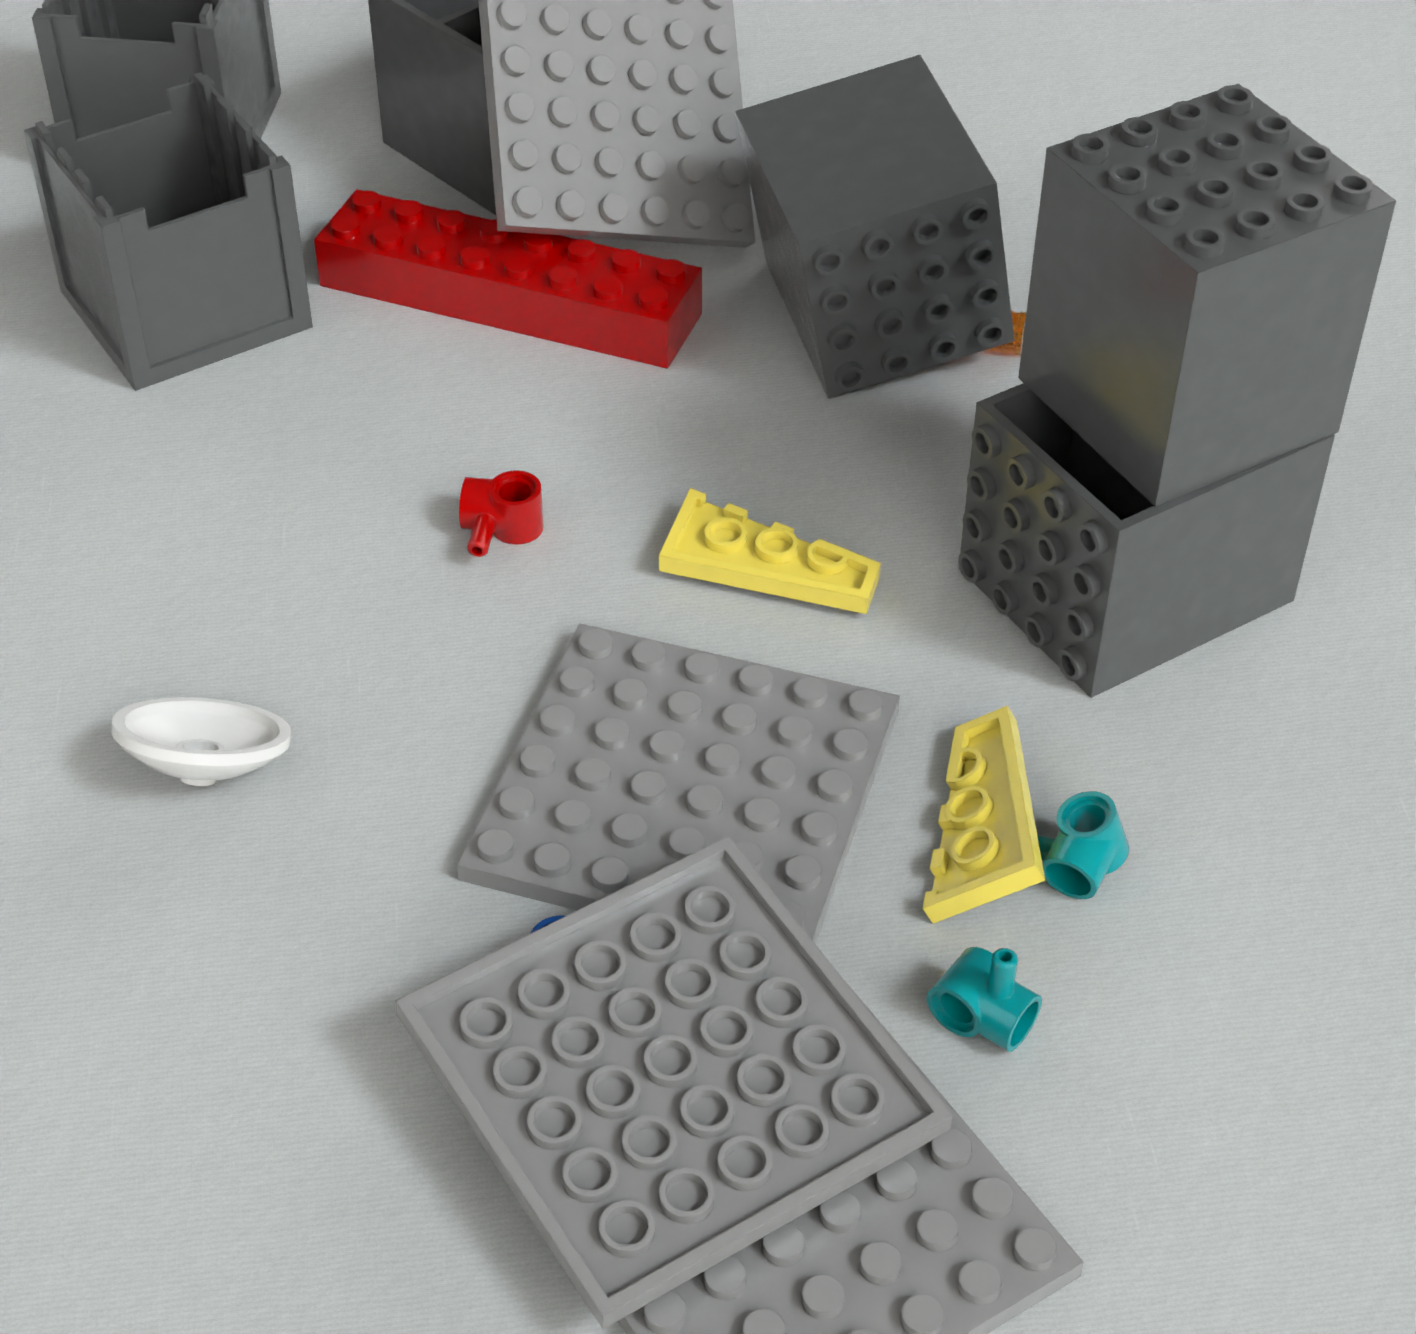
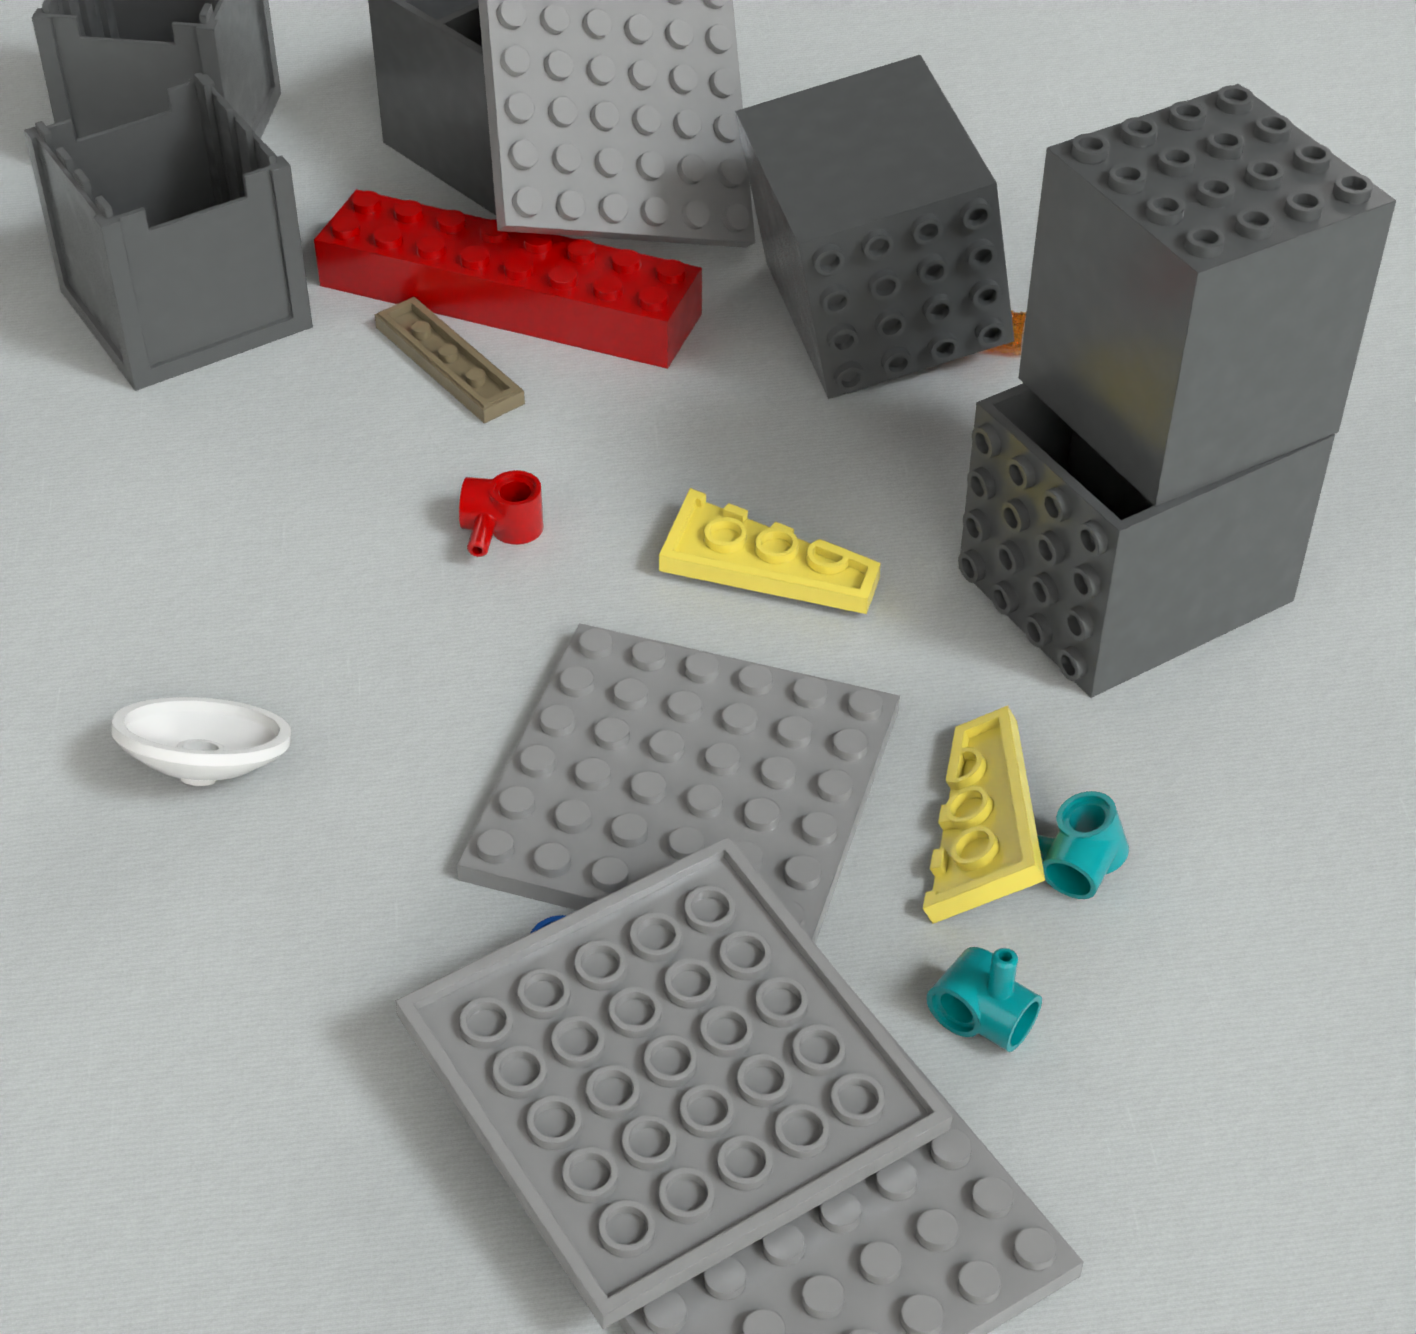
none -> dark tan tile [374,297,525,423]

